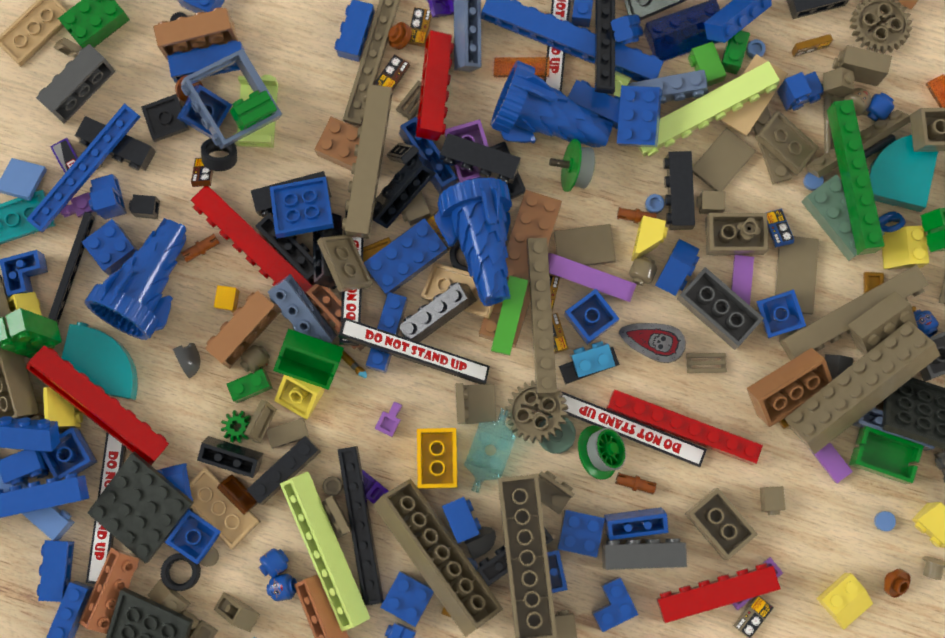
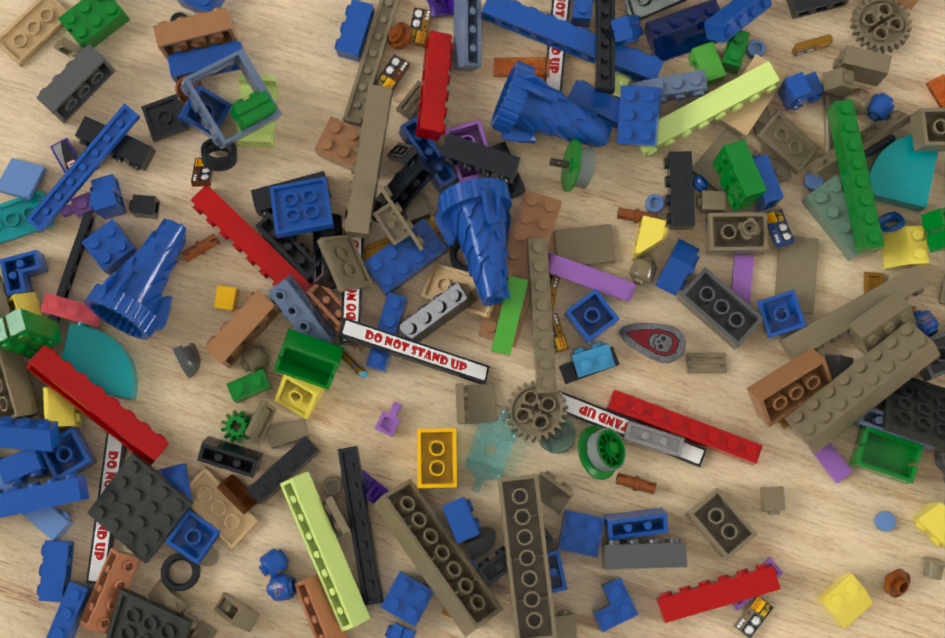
none -> coral plate [40,293,101,328]
none -> dark tan bracket [372,184,425,251]
none -> light grey tile [623,421,685,457]
none -> blue plate [693,174,709,192]
none -> green piece [713,139,767,212]
none -> blue brick [752,154,784,212]

